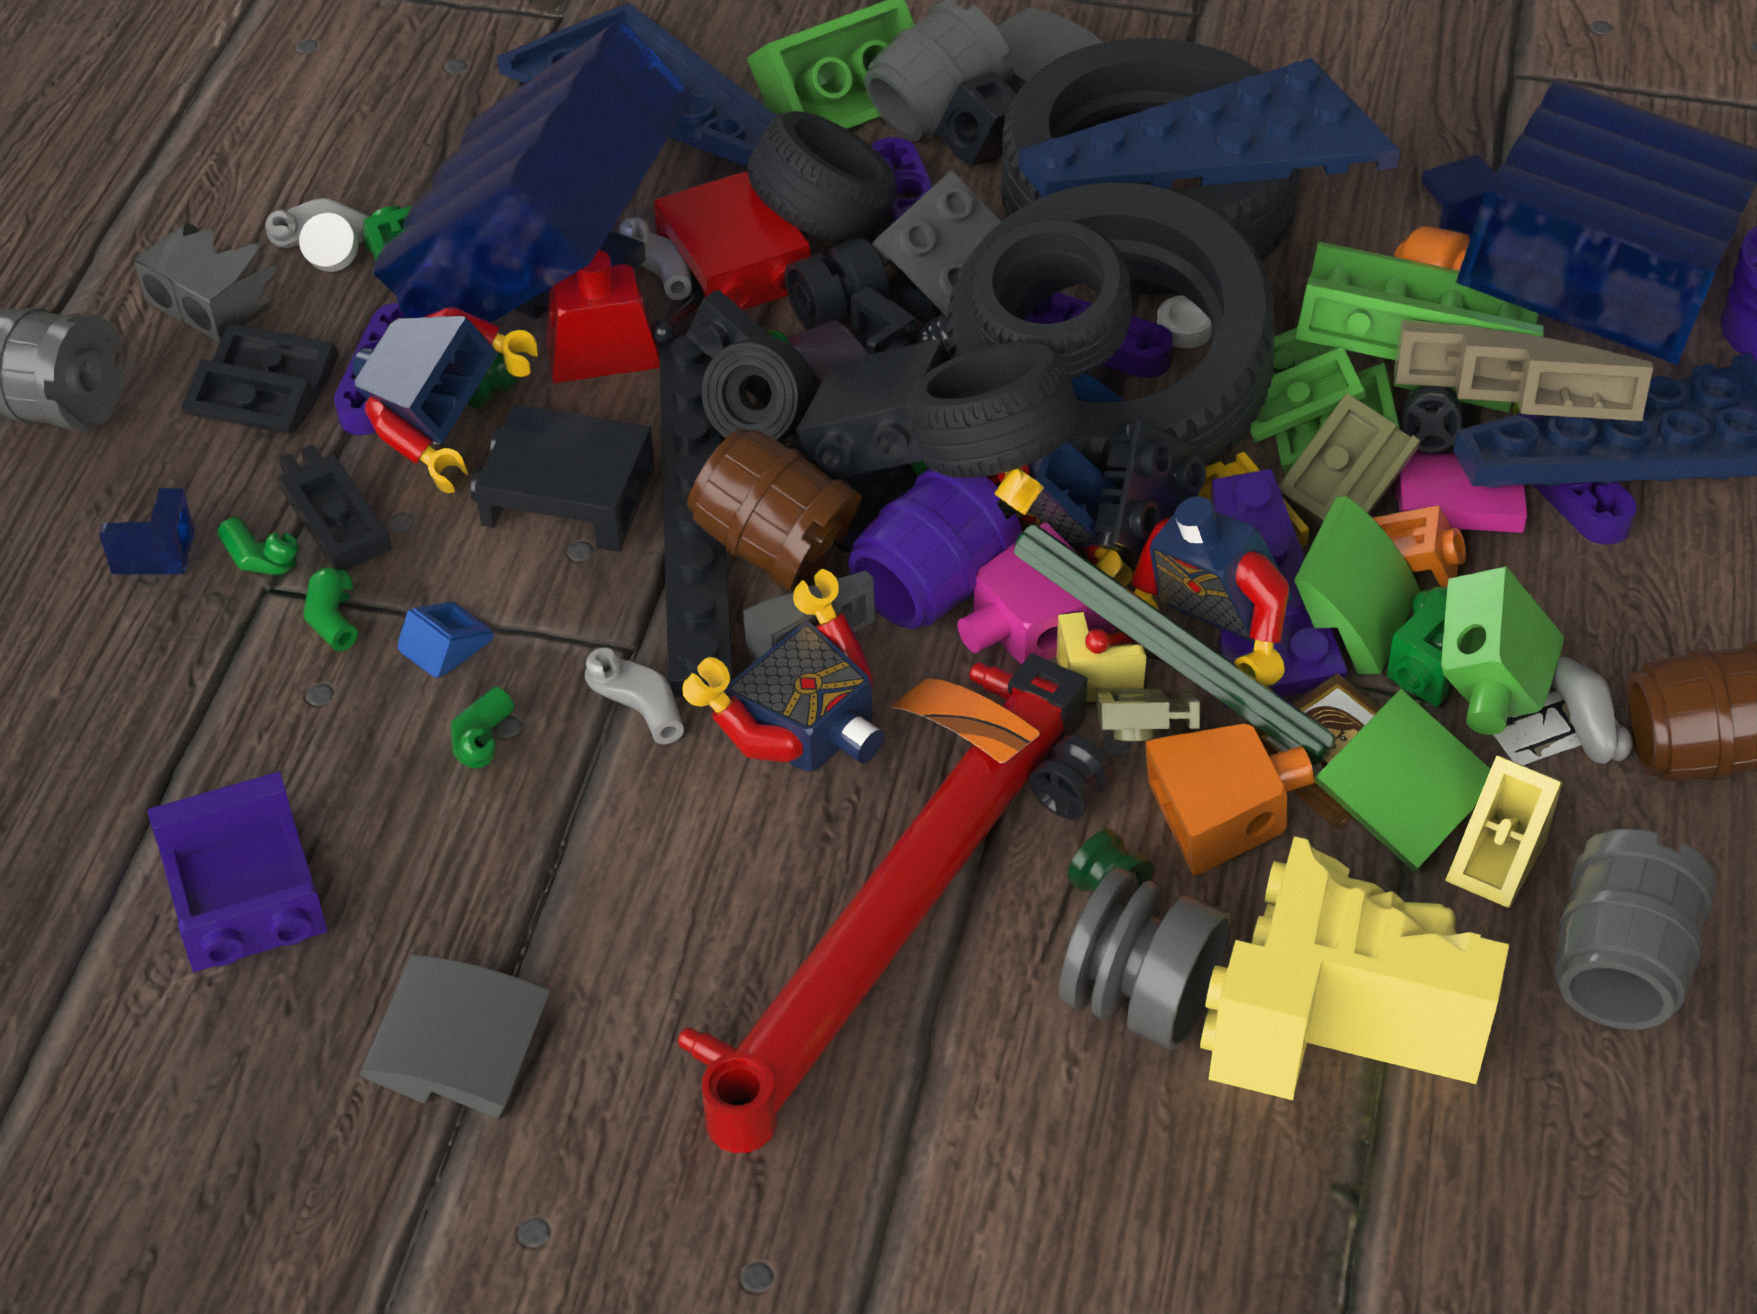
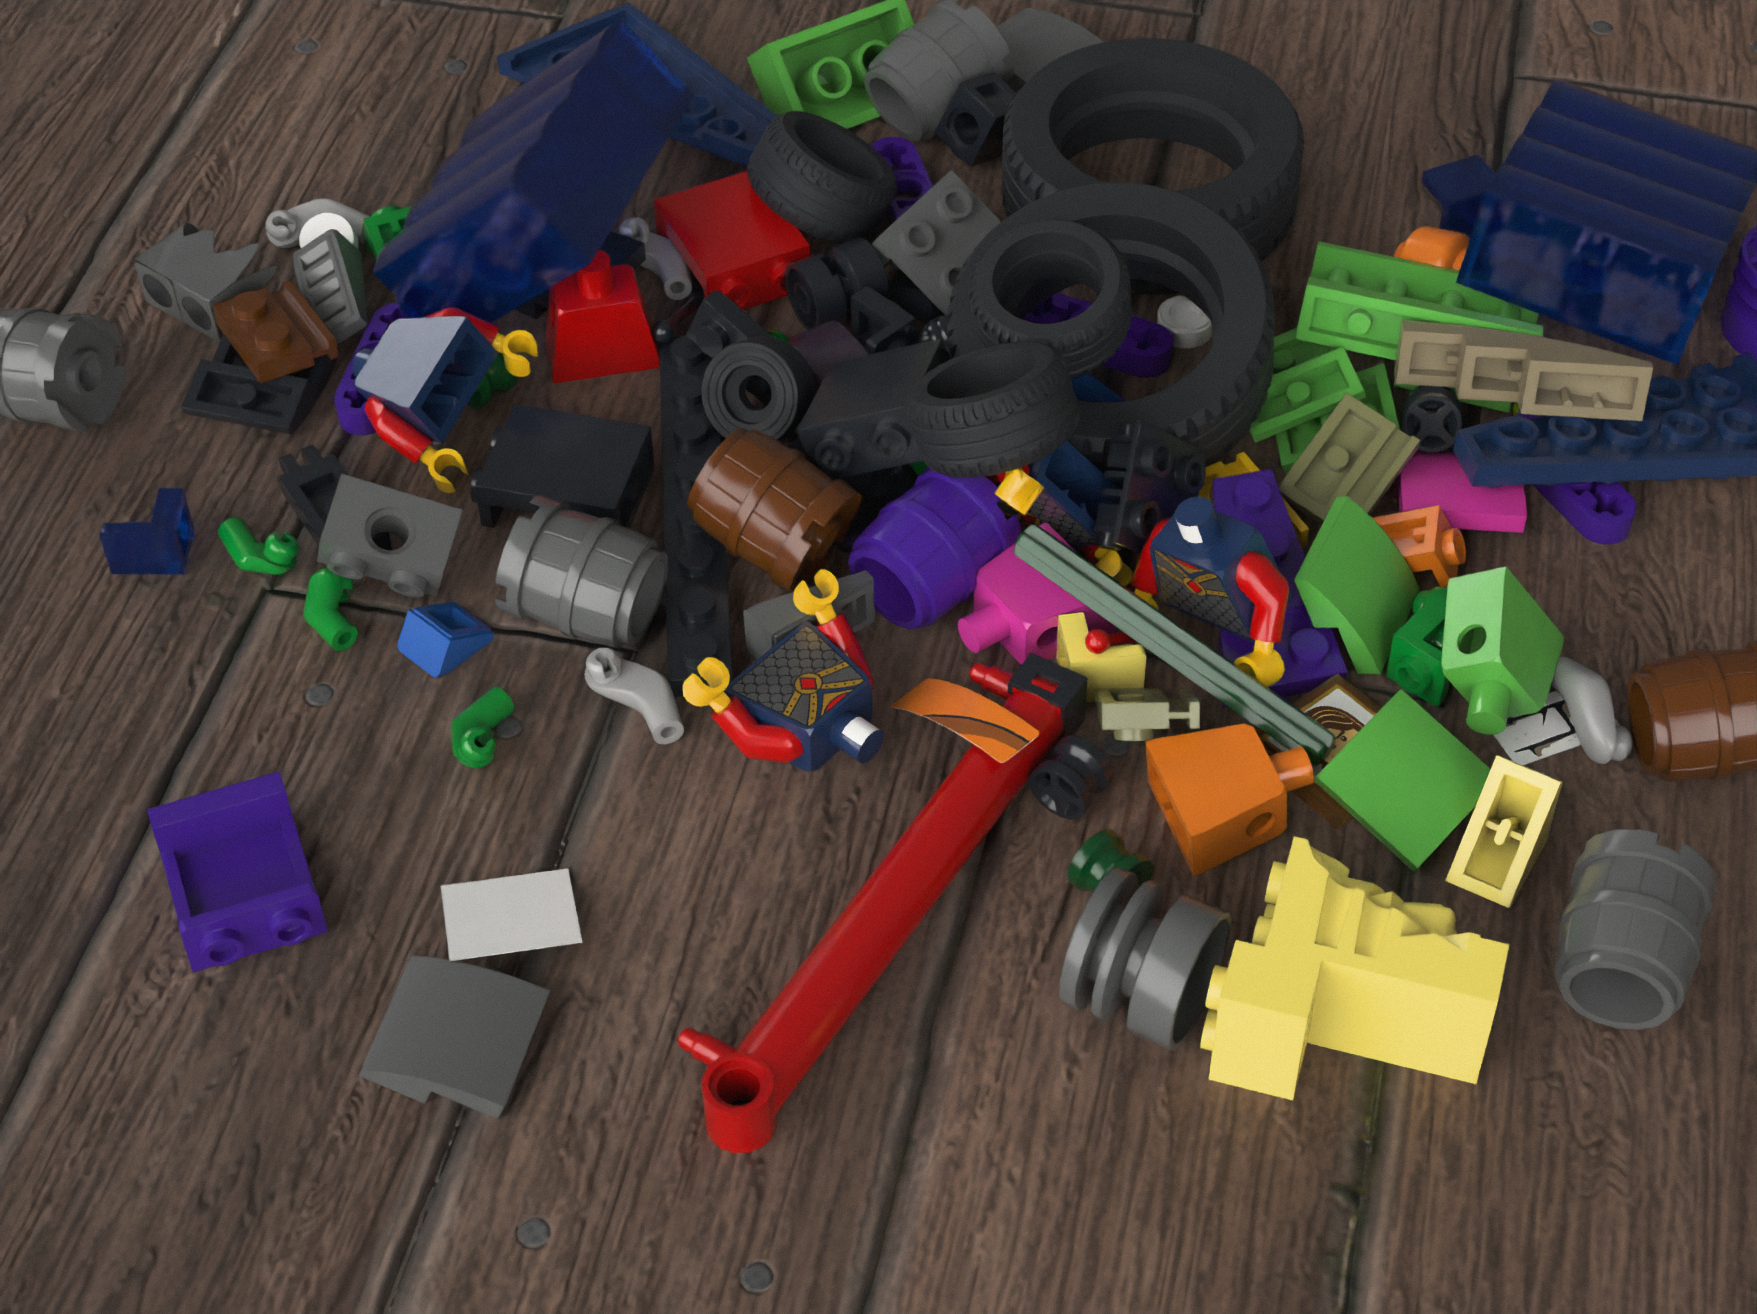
dark blue wing [1019,58,1400,197] -> none
none -> reddish brown plate [213,280,339,384]
none -> dark grey slope [293,229,368,345]
none -> dark grey brick [317,473,463,597]
none -> white sticker [441,868,582,961]
none -> dark grey piece [495,494,668,648]

